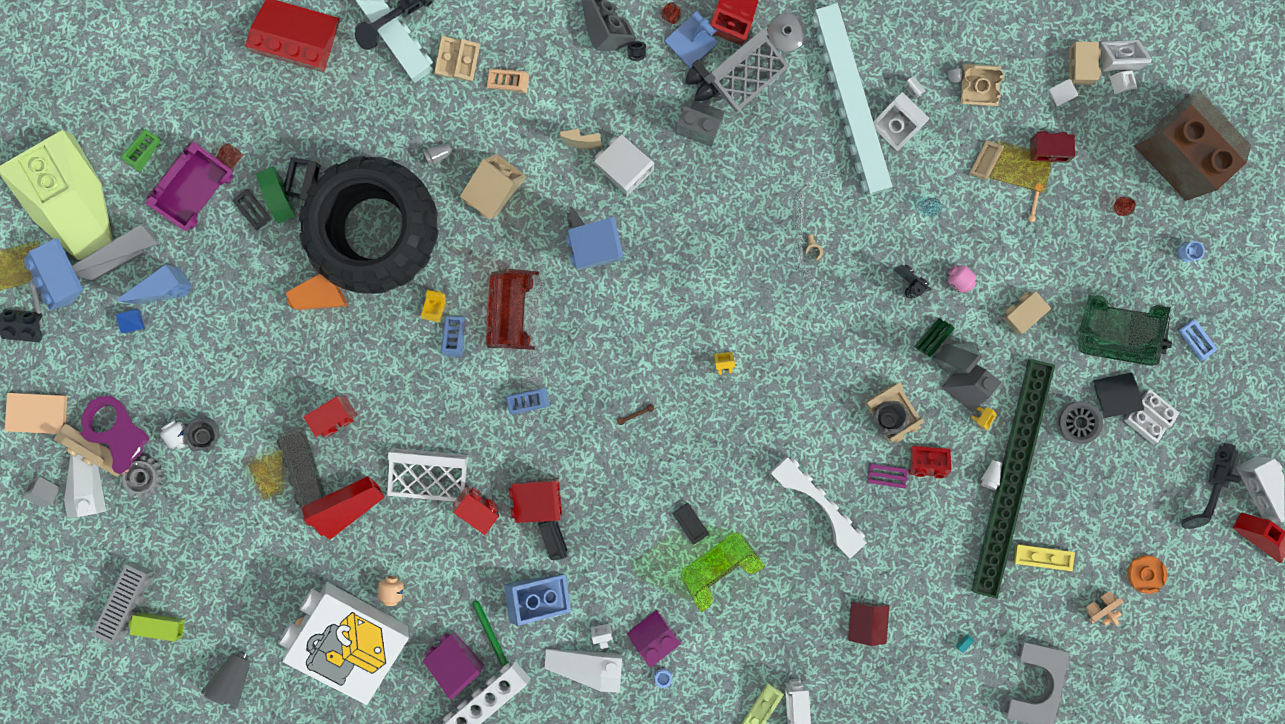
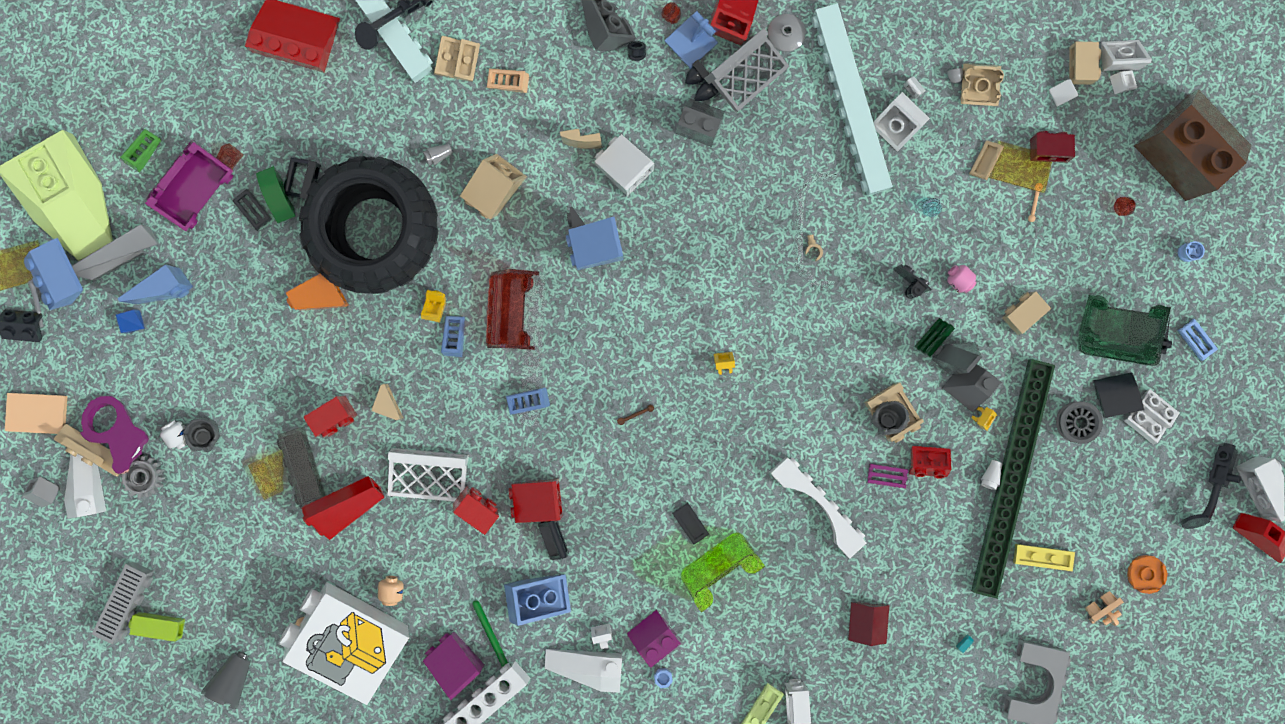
none -> tan slope [371,384,403,420]

